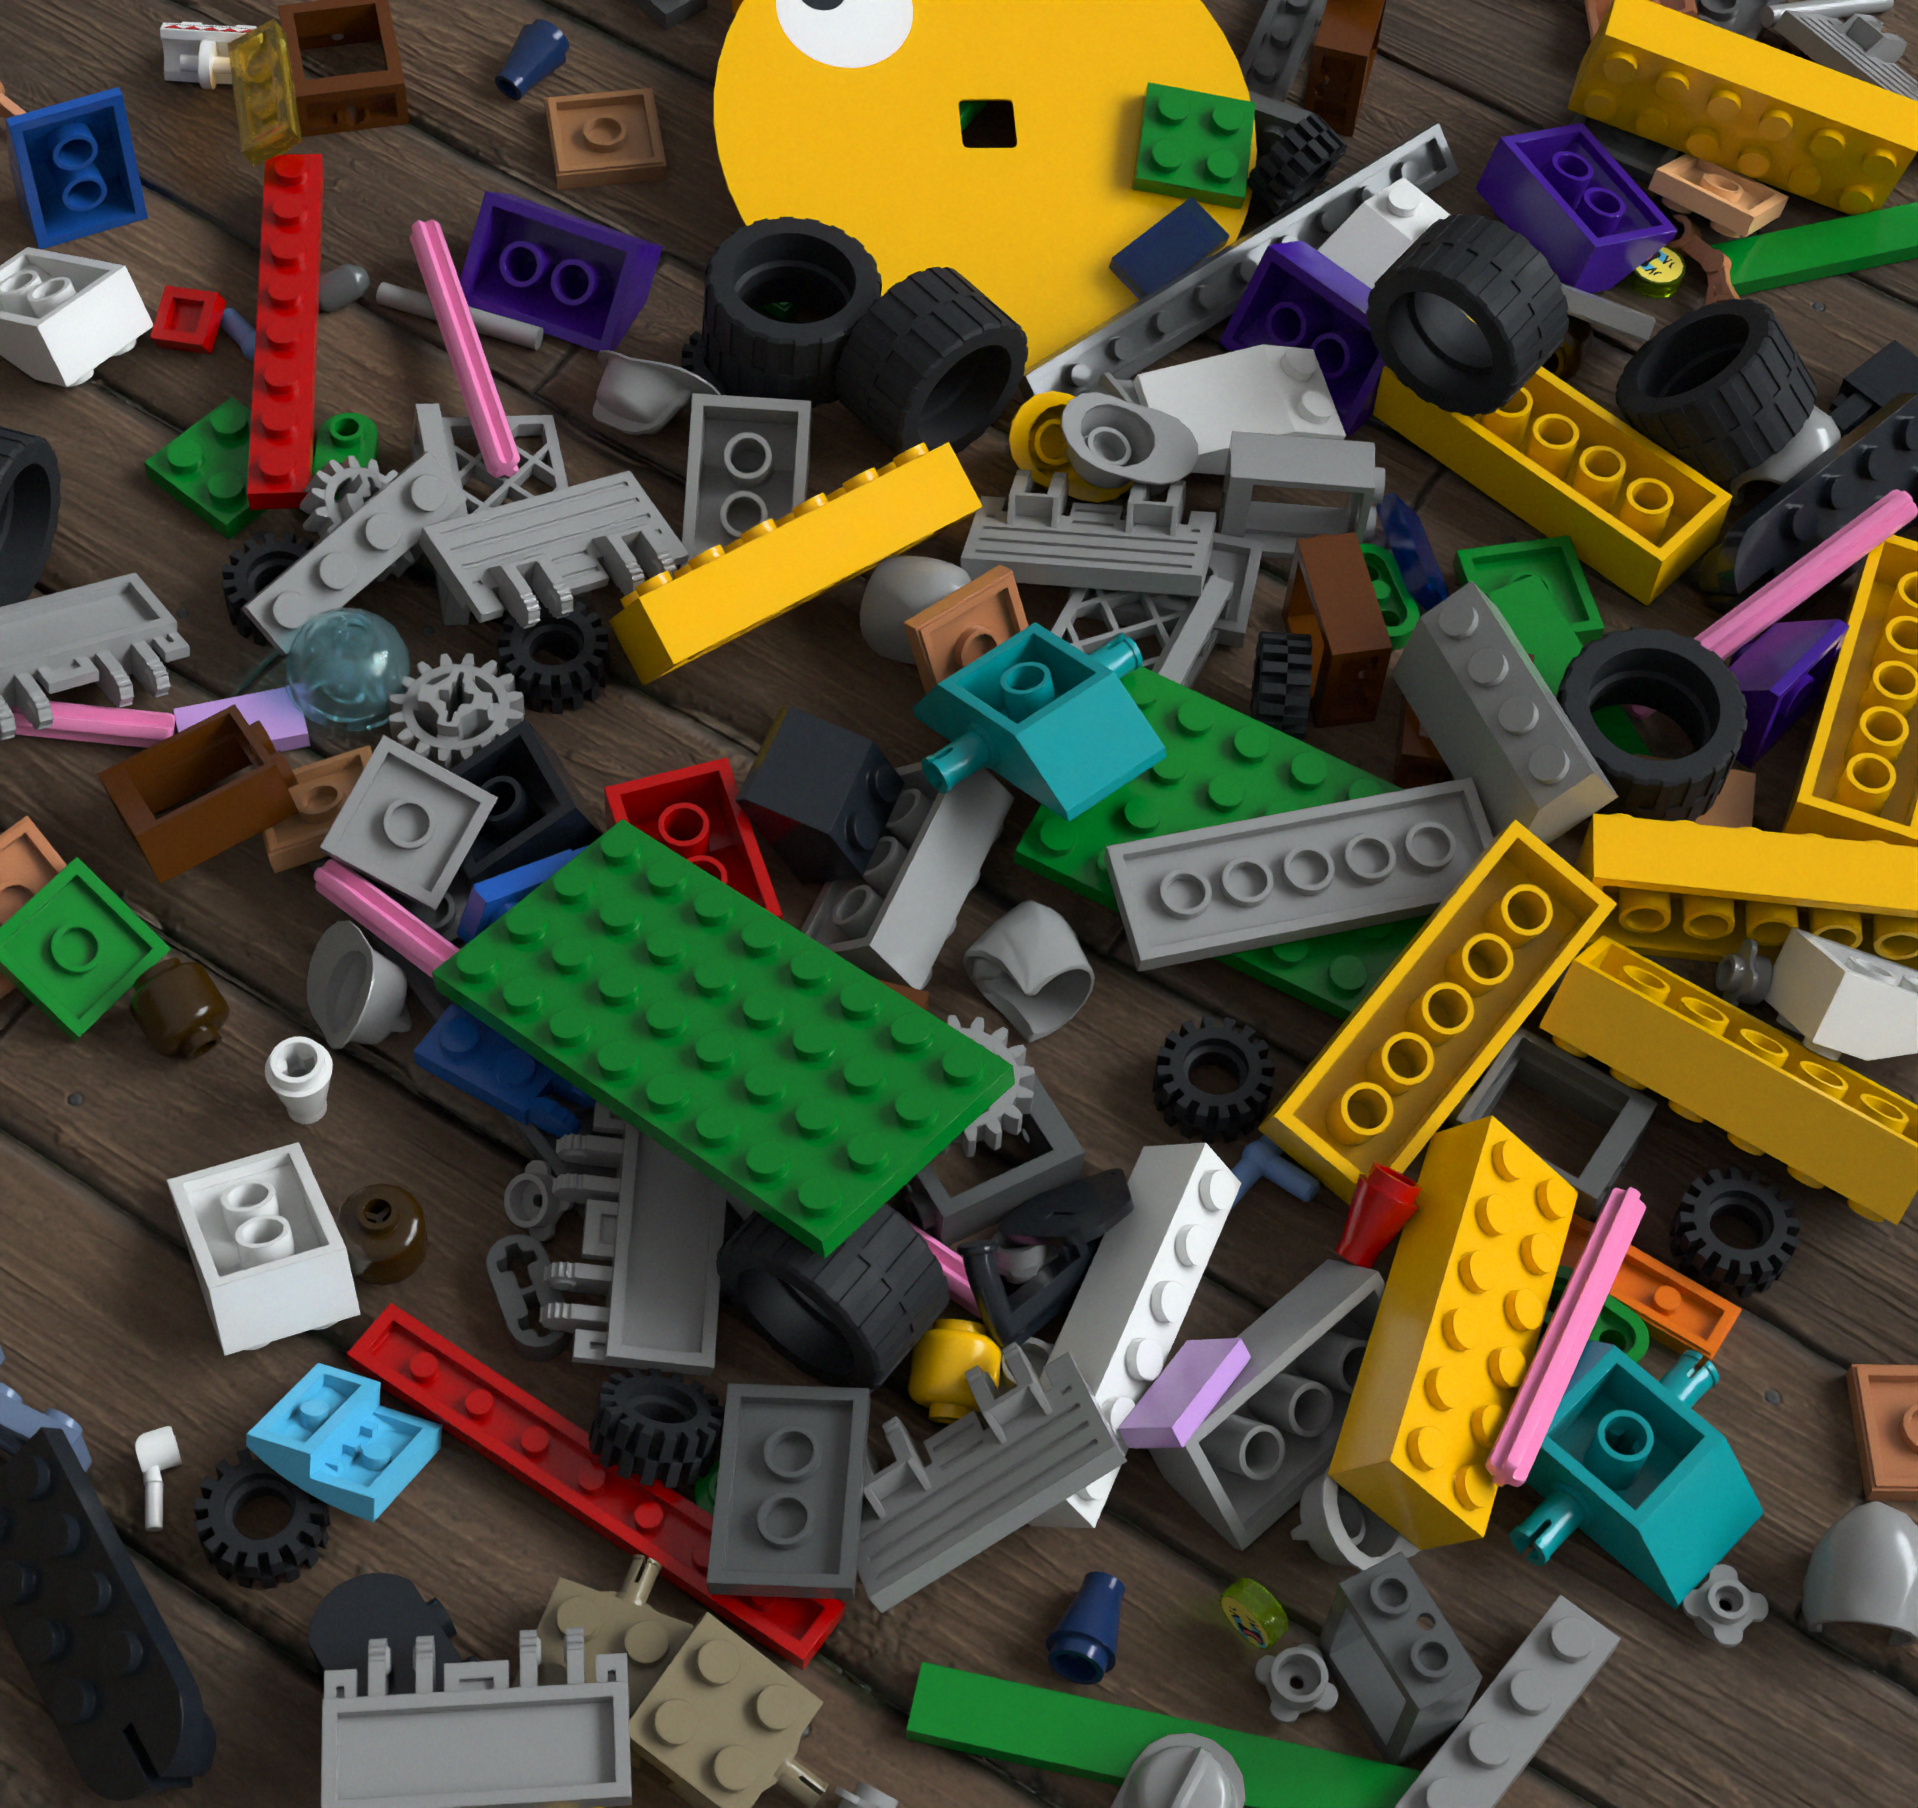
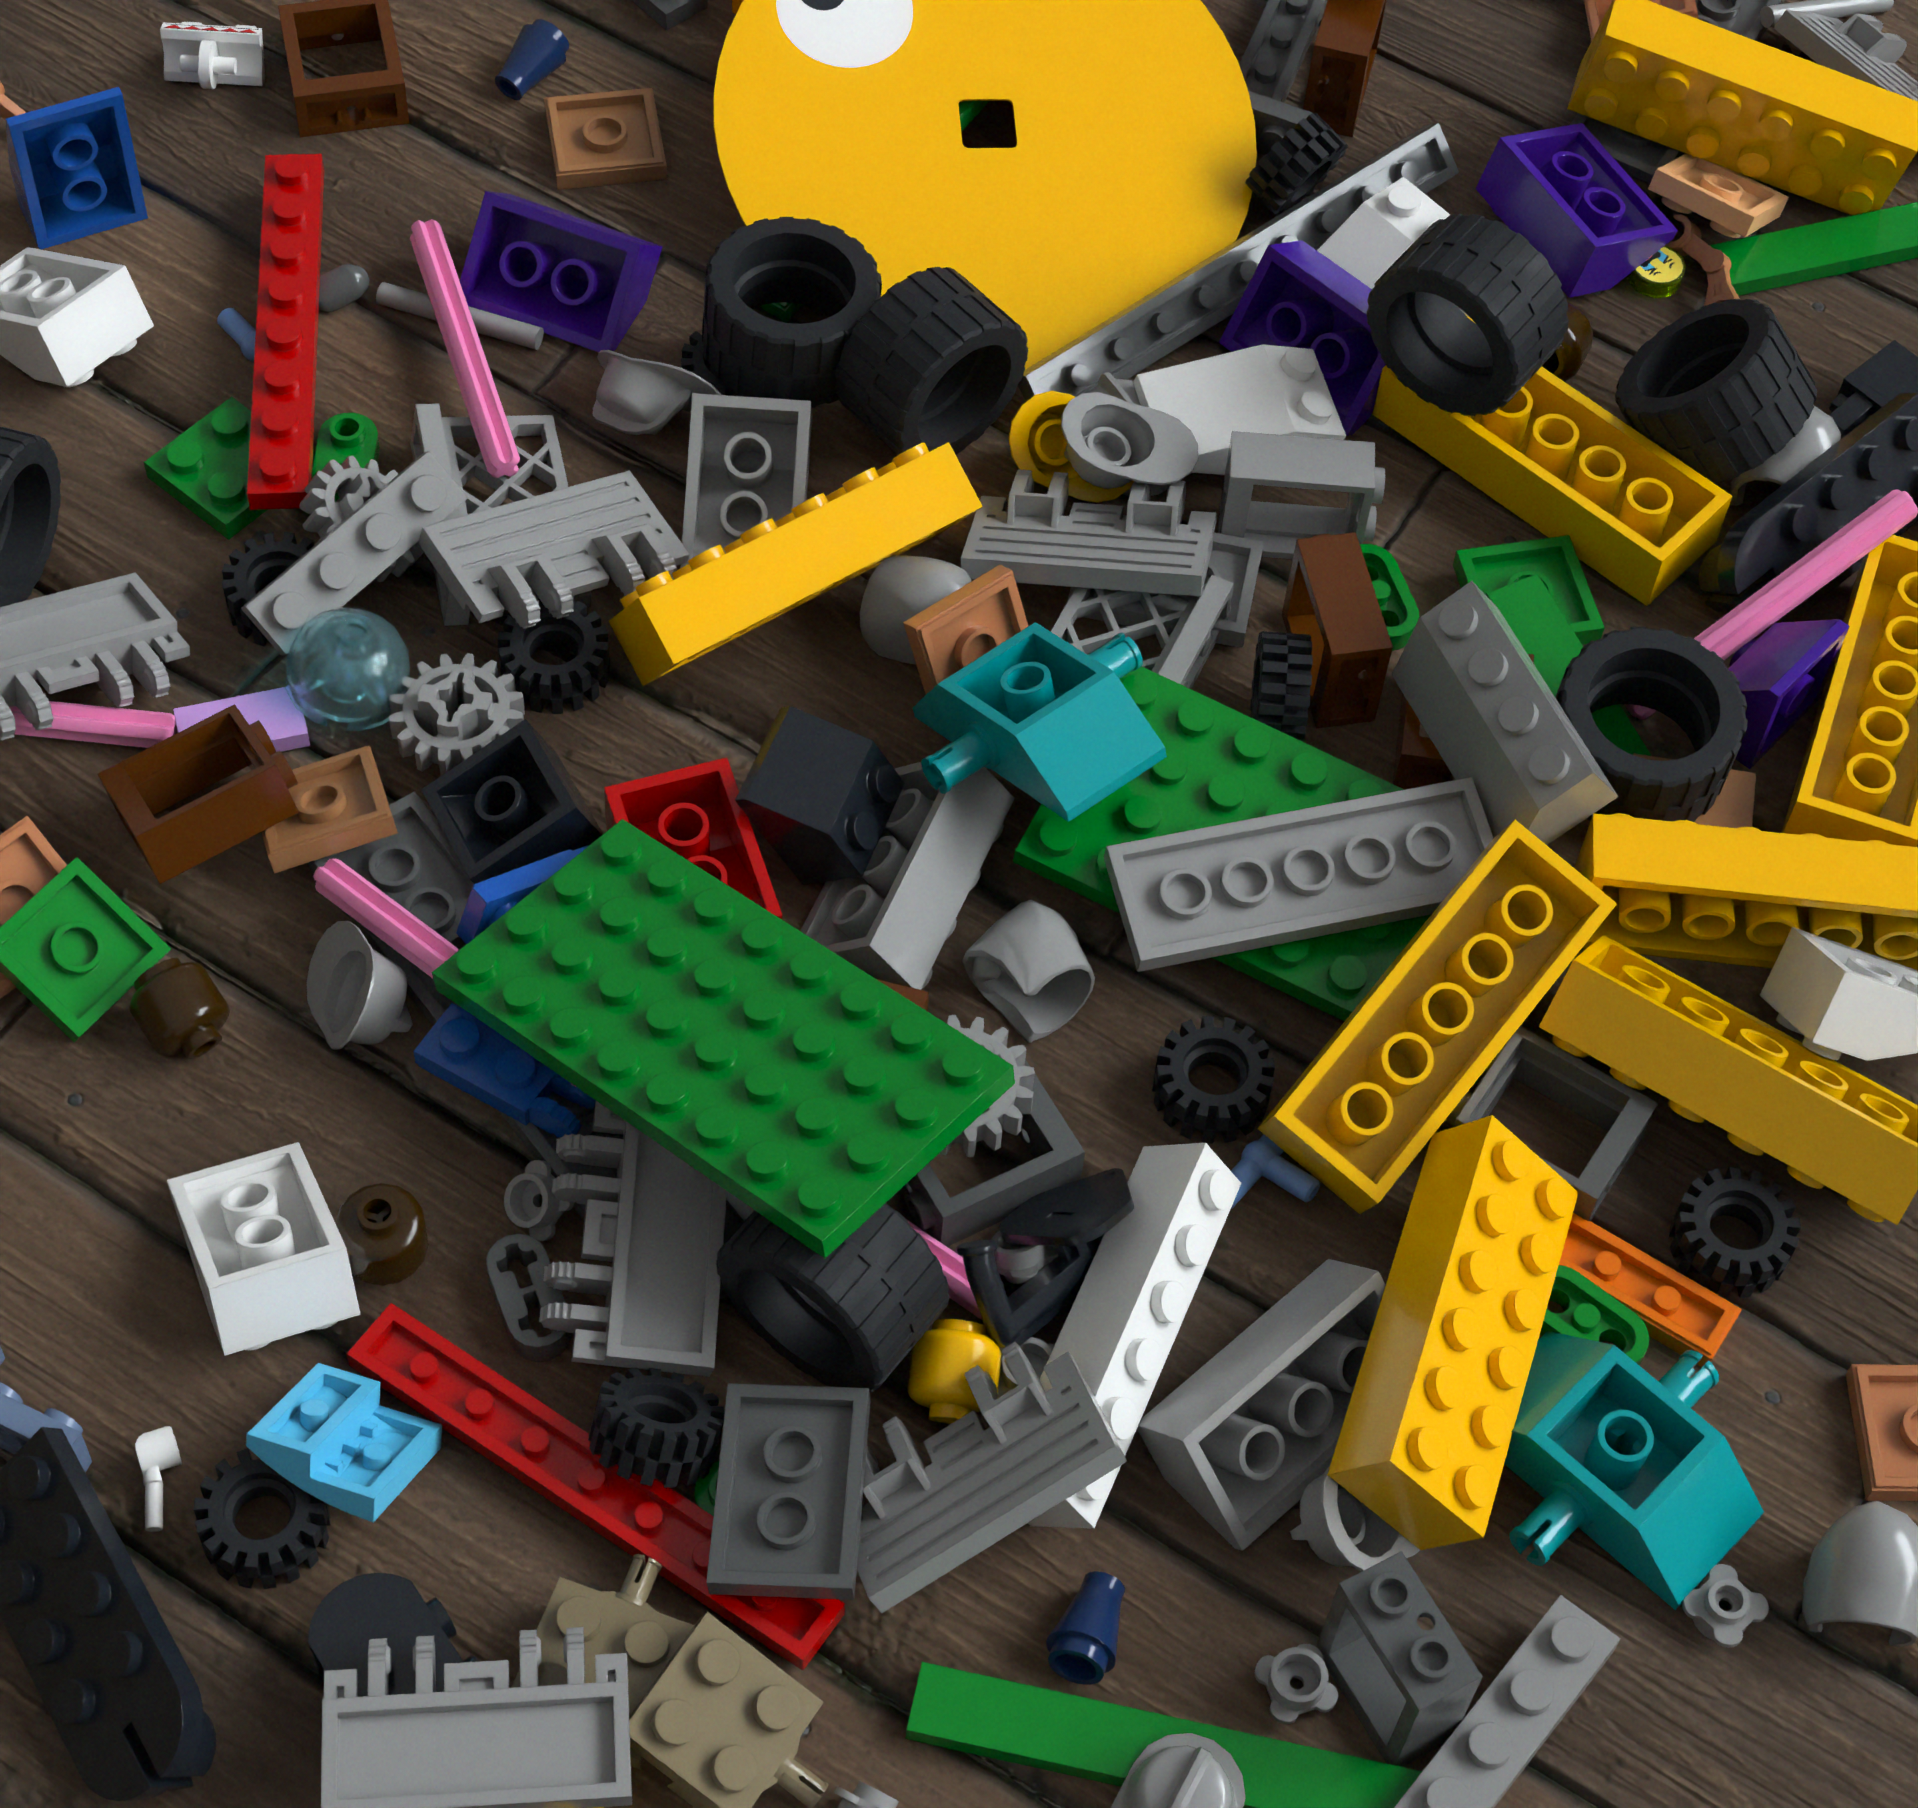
red plate [150,285,226,355] -> none
clear yellow plate [228,19,302,167] -> none
white cone [265,1036,333,1124] -> none
light grey plate [319,735,498,913] -> none
clear blue tile [1108,197,1230,300] -> none
lavender tile [1117,1338,1251,1449] -> none
green plate [1132,82,1256,209] -> none
clear neon green tile [1219,1577,1289,1650] -> none
red cone [1335,1162,1422,1269] -> none
clear blue tile [1376,492,1450,611] -> none
bright pink axle [1485,1187,1646,1487] -> none
light grey tile [1561,283,1656,342] -> none
light grey plate [1716,938,1772,1007] -> none

